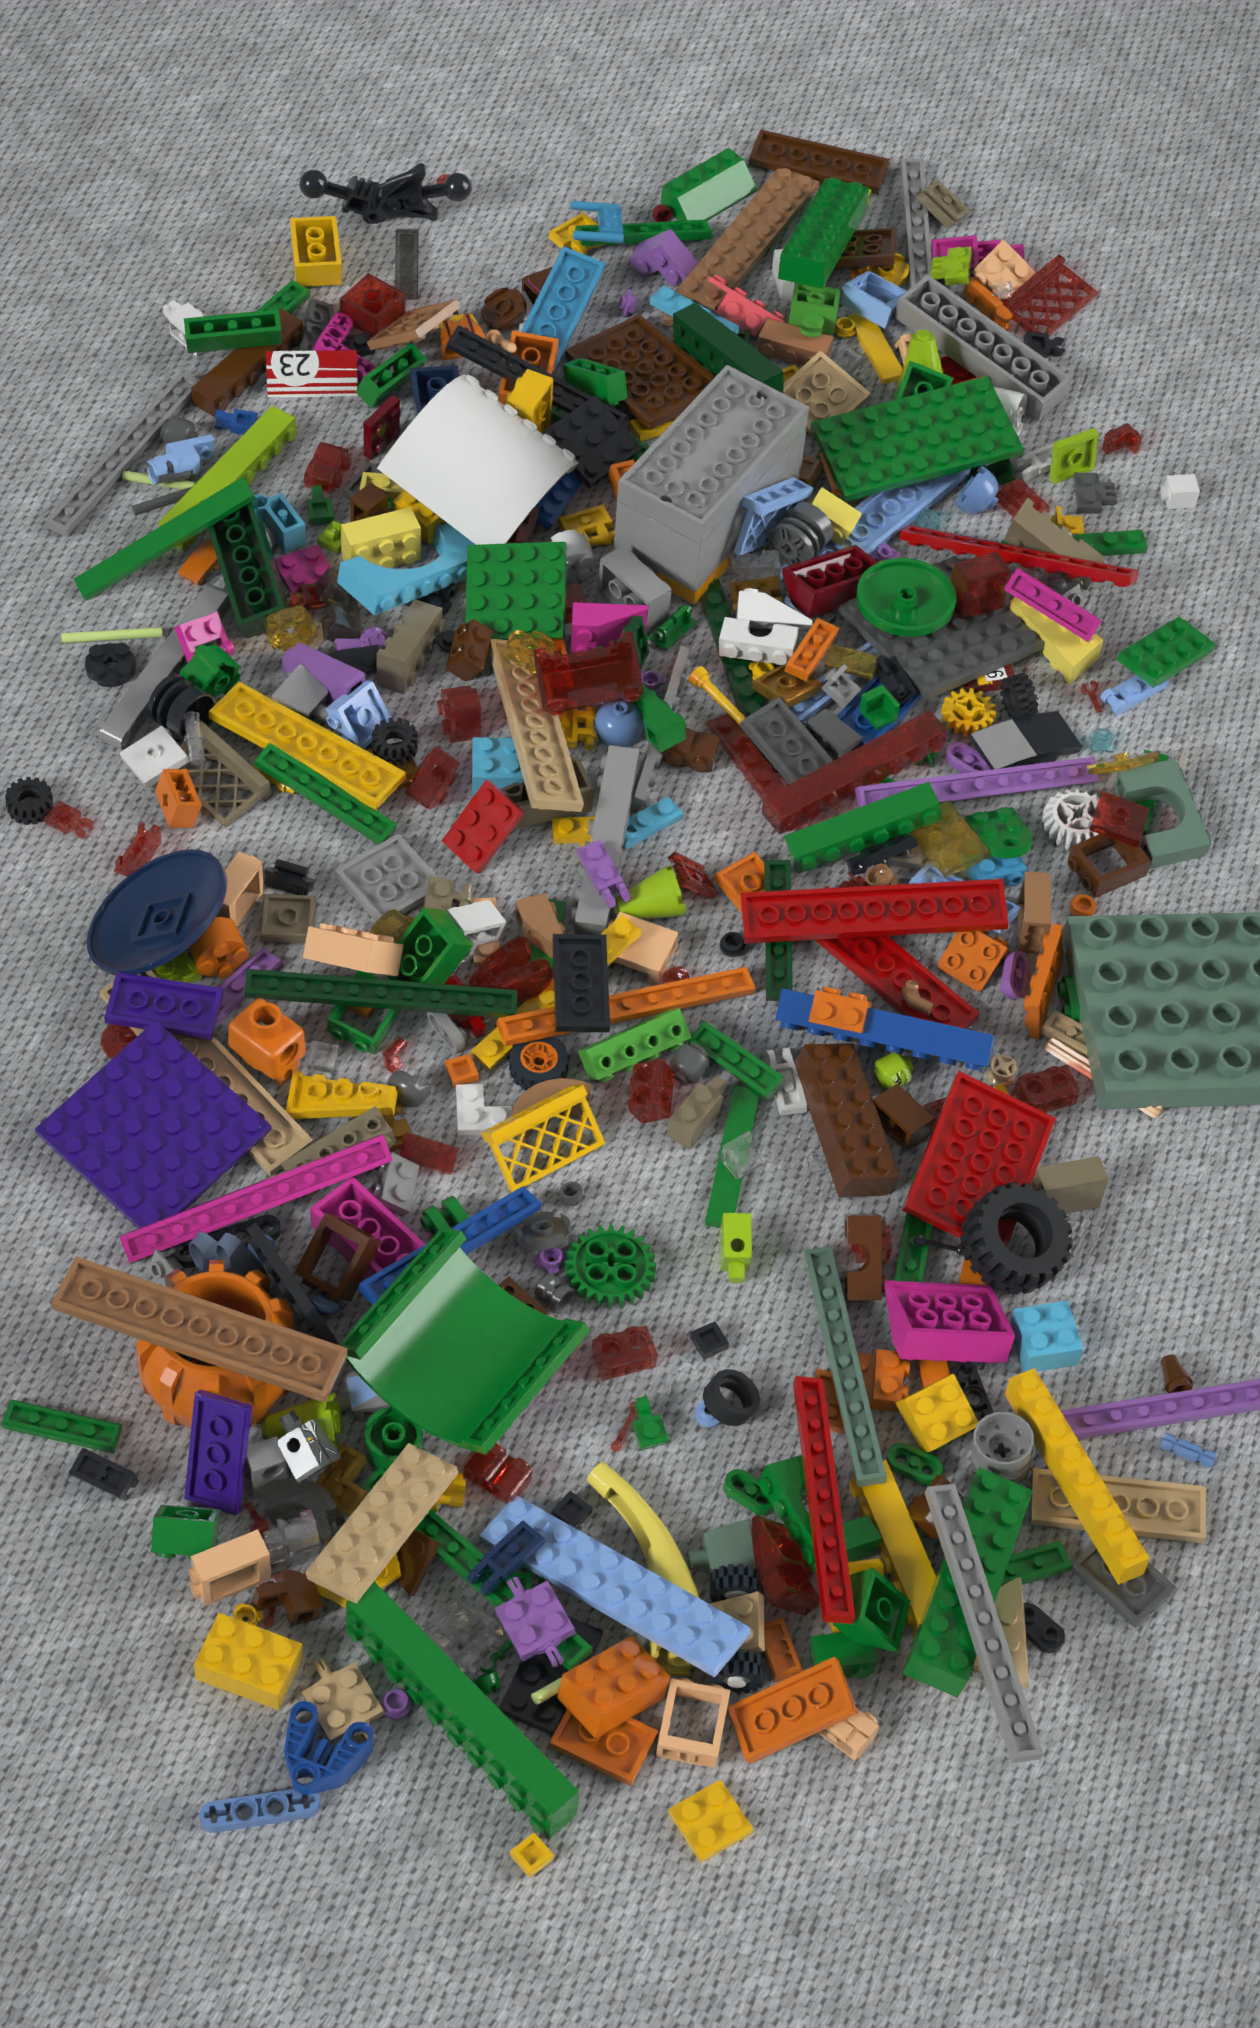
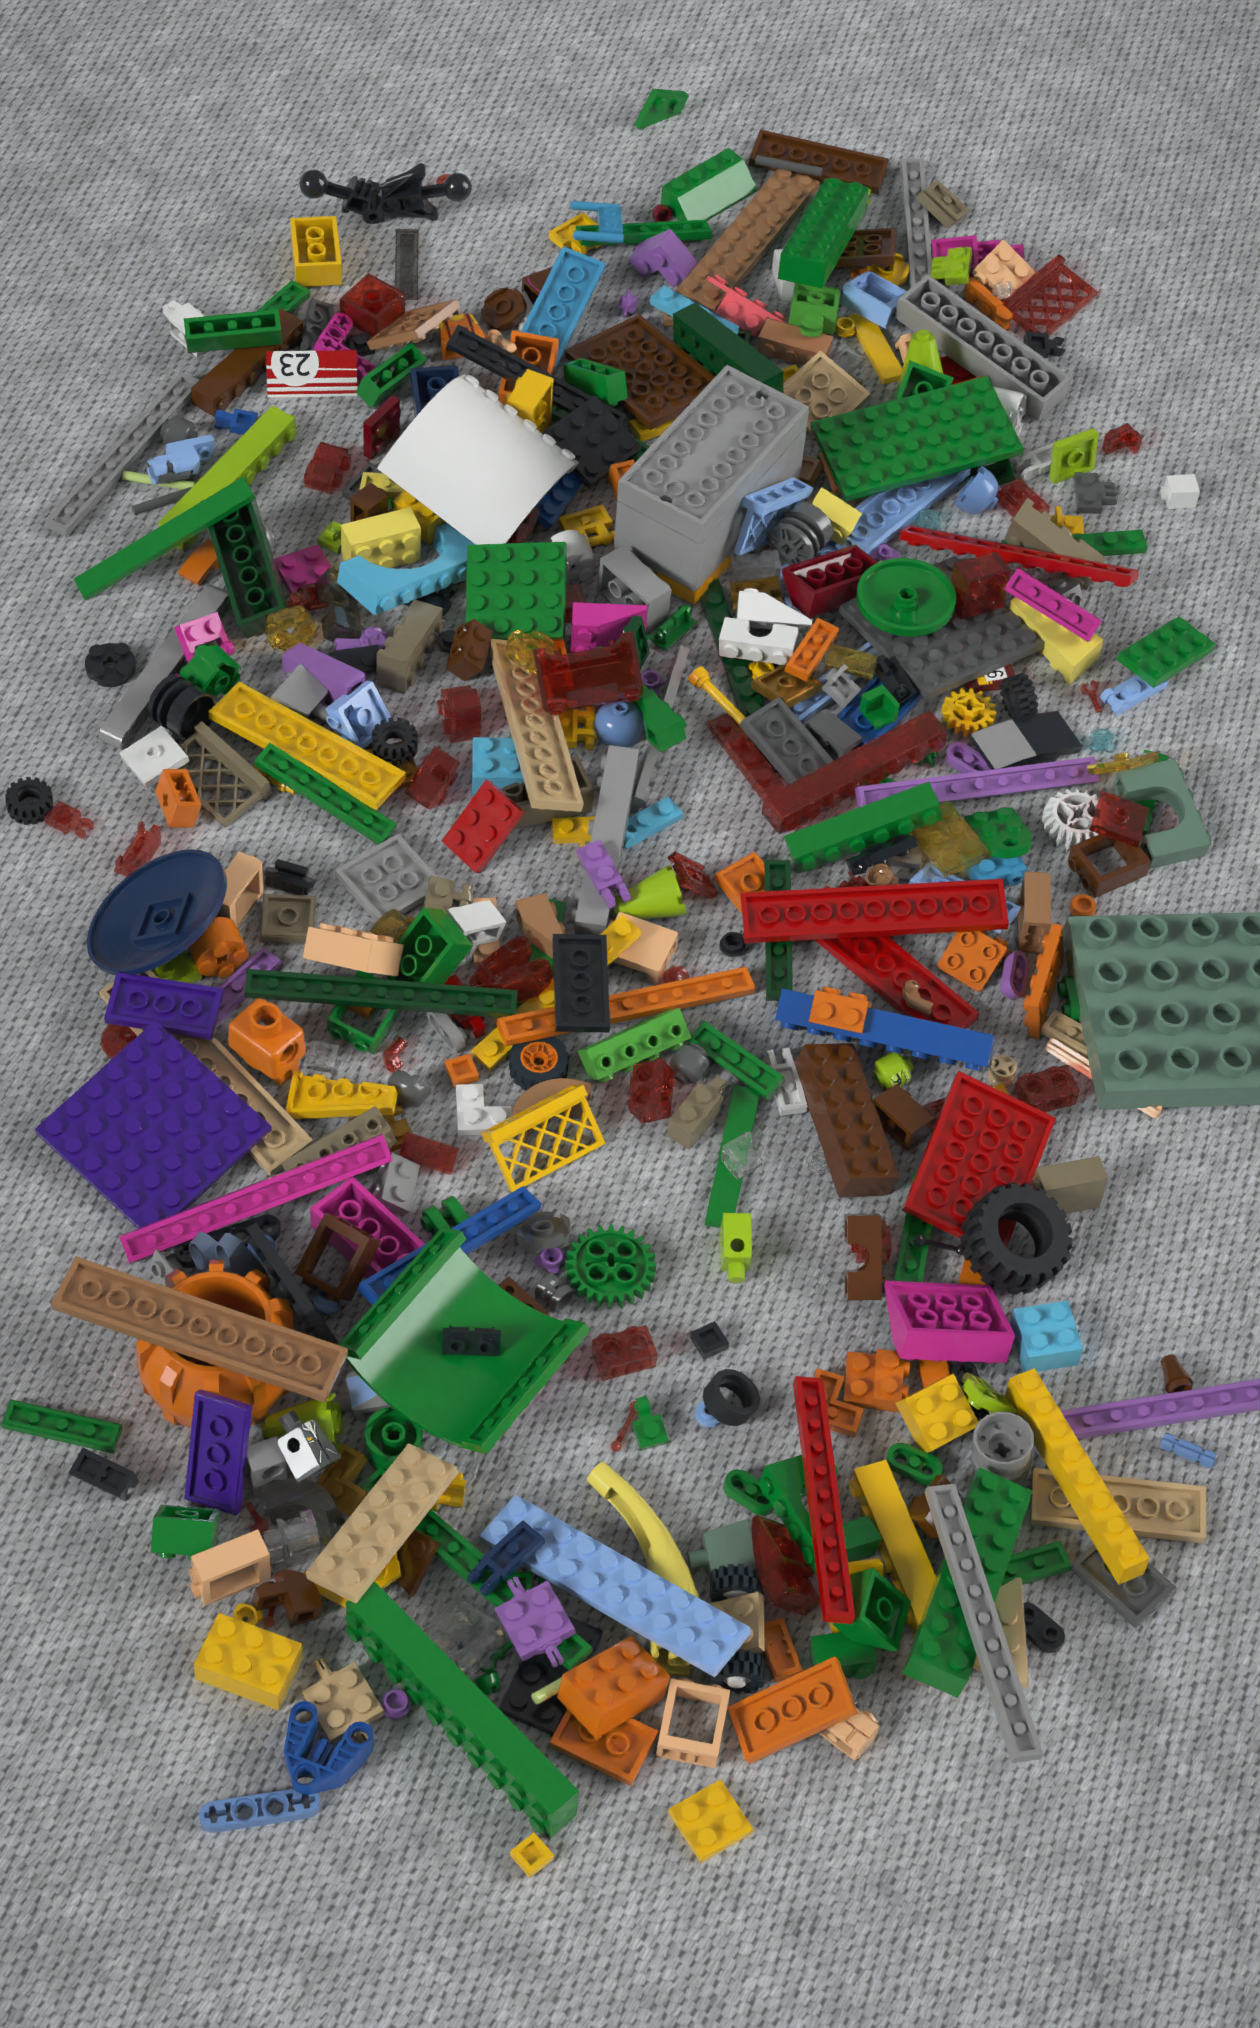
yellowish green bar [61,627,163,643] -> none
clear pin [183,712,206,766] -> none
medium azure hinge [255,493,306,553] -> none
green plate [306,485,334,525] -> none
clear red brick [464,1443,532,1504] -> none
black plate [551,1491,593,1529] -> none
dark grey hinge [560,1182,583,1206] -> none
reddish brown brick [662,727,720,772] -> none
sand green plate [804,1246,887,1487] -> none
none -> black hinge [442,1325,501,1356]
none -> green wing [634,89,689,130]
none -> dark grey bar [755,155,823,177]
none -> lime hinge [961,1373,1018,1415]

